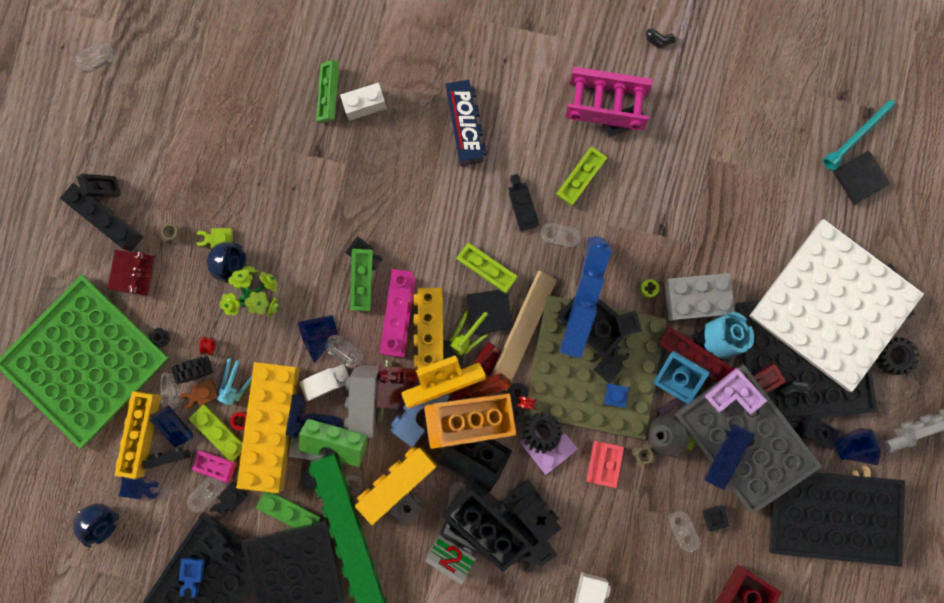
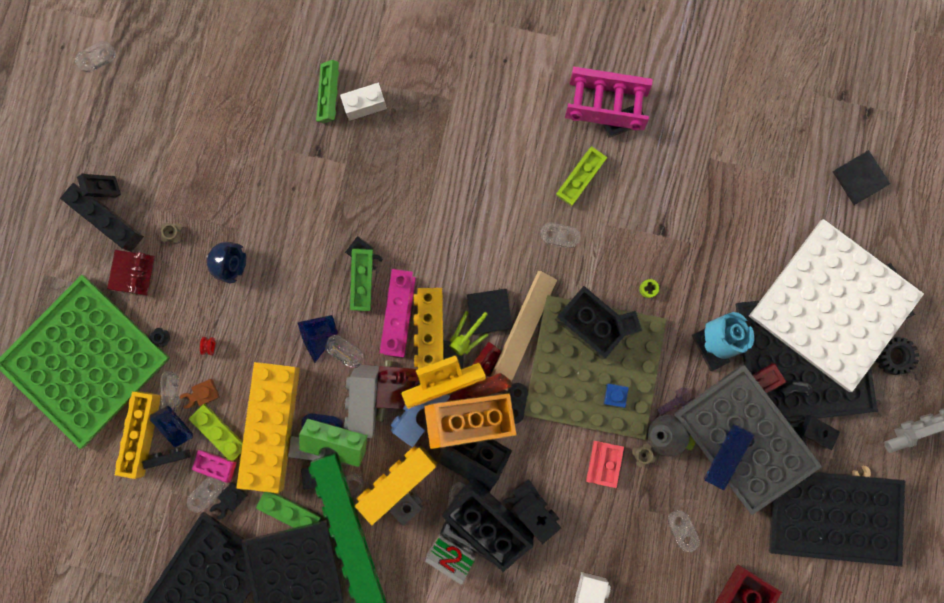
dark blue cylinder [73,503,119,547] -> none
clear blue plate [119,477,160,499] -> none
black tyre [171,356,213,384] -> none
blue plate [179,557,205,598] -> none
lime plate [197,228,233,249] -> none
medium azure plant [217,358,252,405] -> none
lime plant [220,265,280,319] -> none
red bush [230,412,247,430] -> none
clear blue plate [285,394,306,439] -> none
white brick [299,364,349,401] -> none
dark blue brick [446,80,487,166] -> none
lime plate [456,243,518,294] -> none
black hinge [508,174,540,232] -> none
red bush [518,396,537,410] -> none
black plate [518,541,557,573] -> none
lavender plate [520,429,577,475] -> none
black tyre [522,412,562,454] -> none
blue arch [560,236,612,359] -> none
black plate [593,346,630,383] -> none
black arm [645,28,675,48] -> none
dark azure slope [654,351,710,404] -> none
dark red plate [657,327,734,383] -> none
light grey brick [663,273,735,322] -> none
black plate [702,505,730,532] -> none
lavender plate [704,368,767,415] -> none
teal piece [823,100,895,171] -> none
clear blue slope [834,428,882,465] -> none

